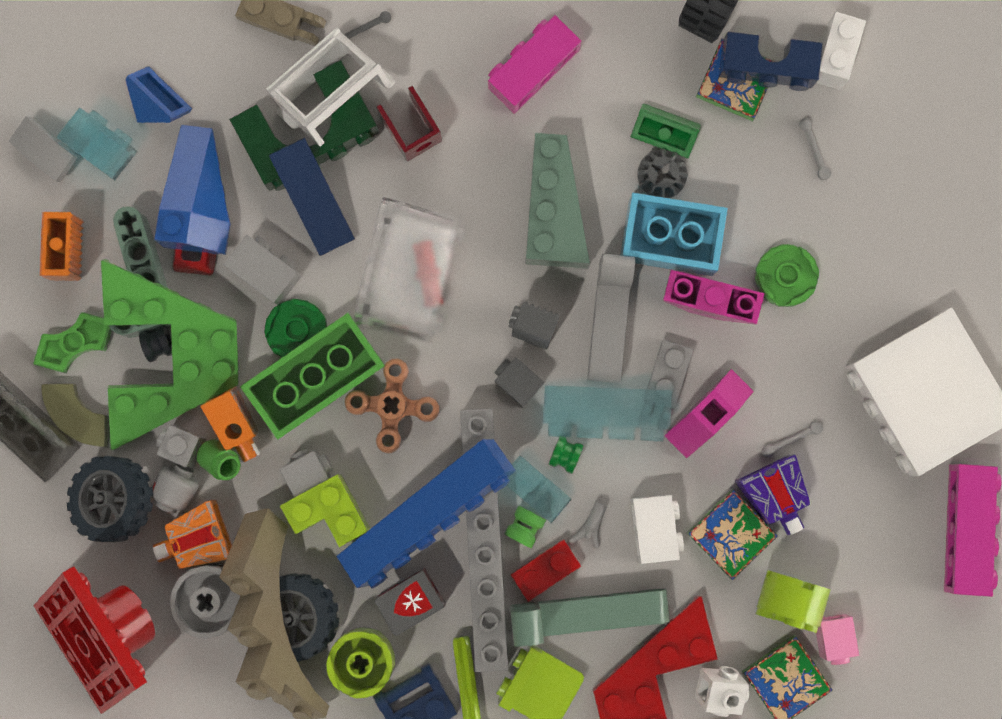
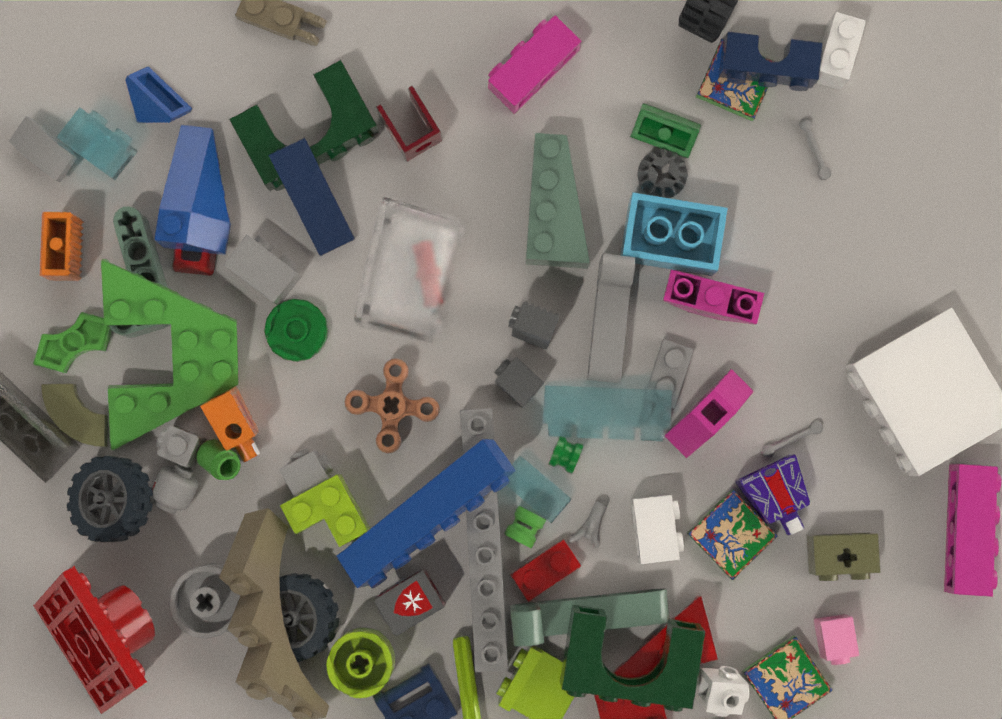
black wheel [139,325,172,363] -> none
orange torso [153,500,232,569] -> none
bright green brick [240,312,385,440] -> none
white piece [266,28,395,147] -> none
dark grey hinge [344,11,391,39] -> none
bright green tile [755,244,819,307] -> none
lime brick [755,570,831,633] -> none
none -> dark green arch [560,605,705,712]
none -> olive brick [806,532,881,581]

